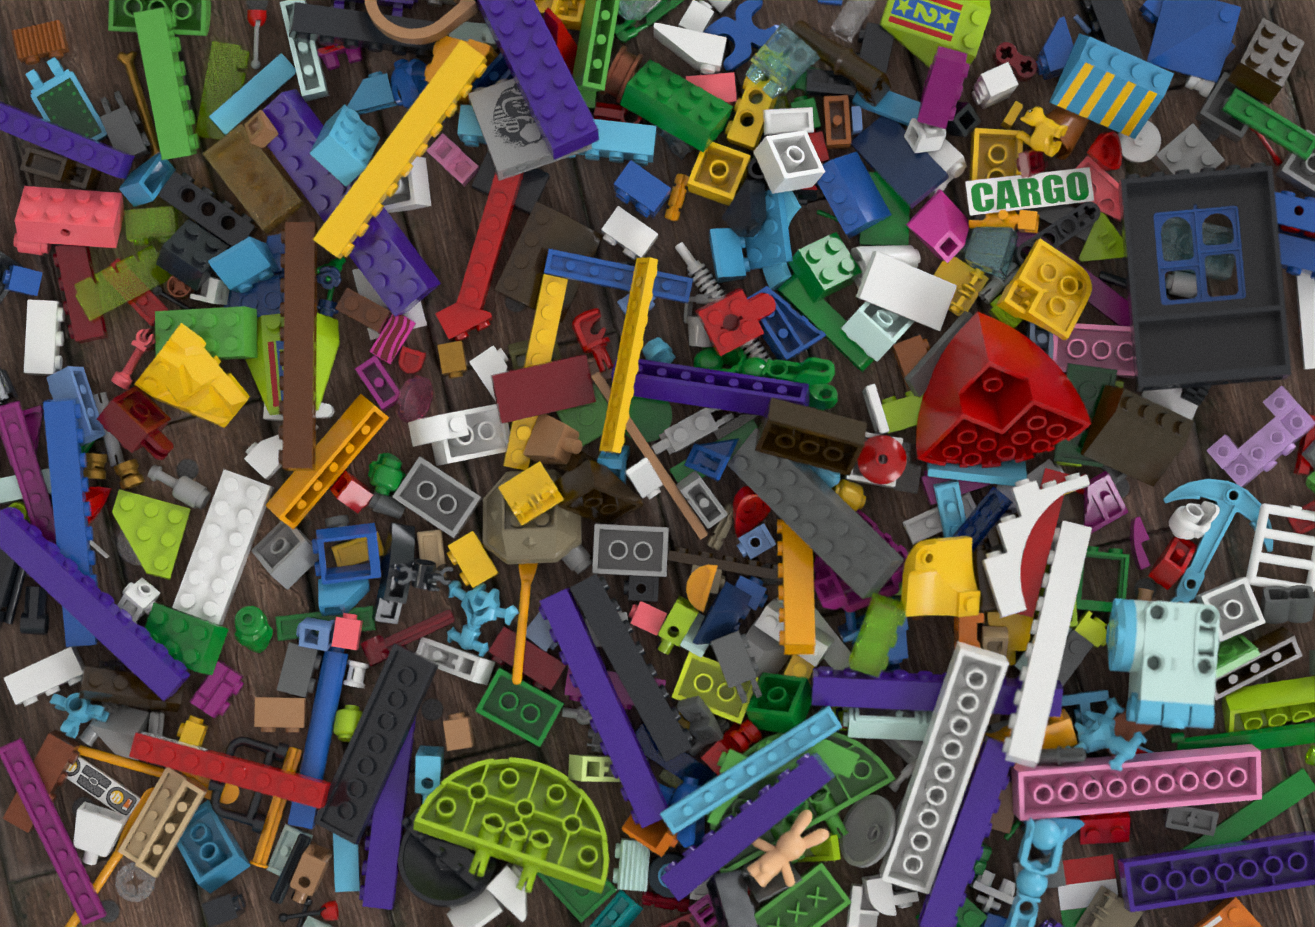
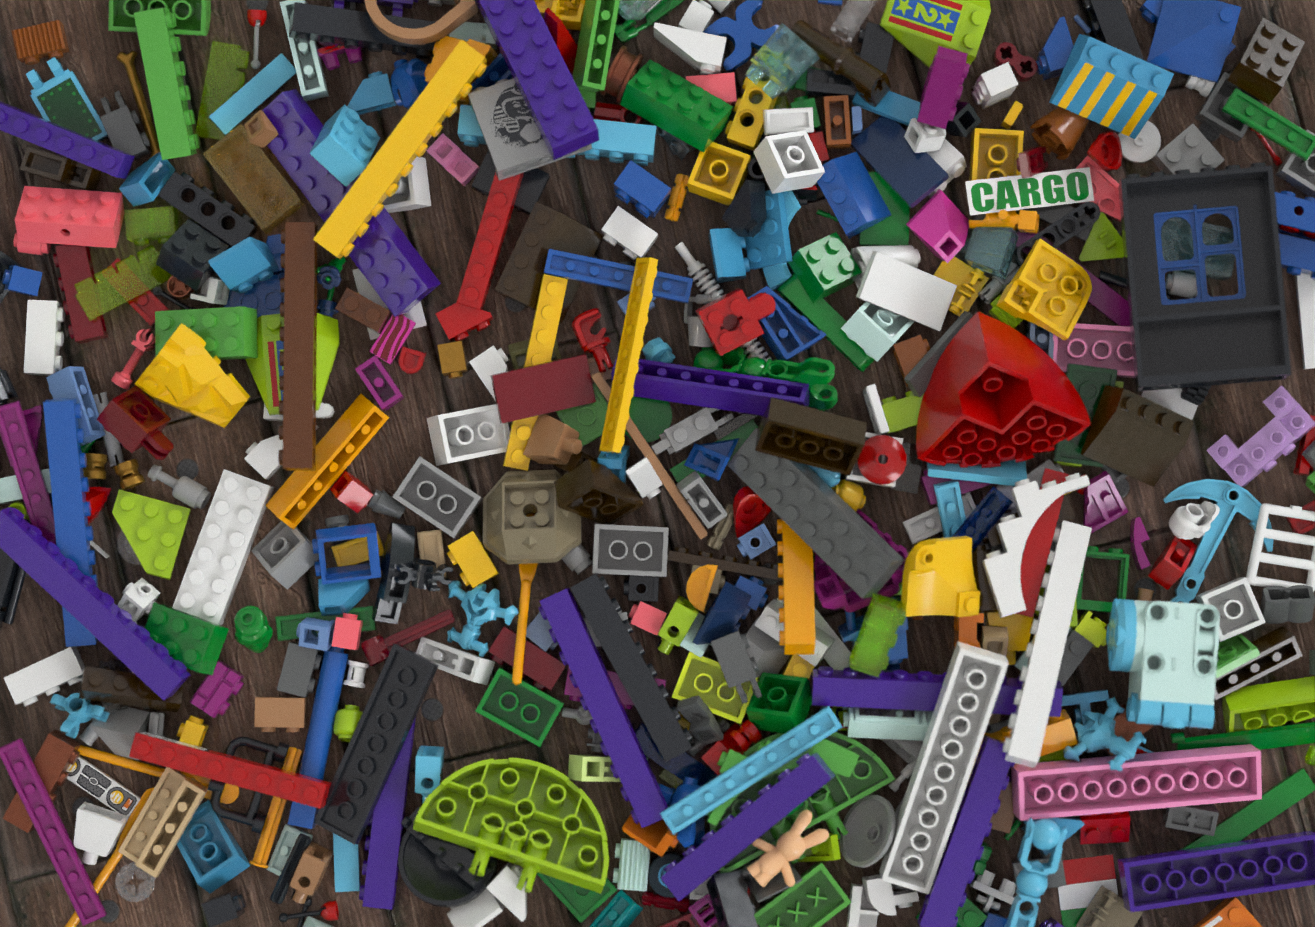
black piece [20,586,49,635] -> none
green head [368,453,405,496] -> none
clear pink tile [397,375,433,423] -> none
white brick [408,411,469,447] -> none
medium nougat brick [443,712,475,751] -> none
yellow hinge [498,461,564,526] -> none
yellow animal [1016,106,1068,157] -> none
dark grey axle [1037,746,1086,766] -> none

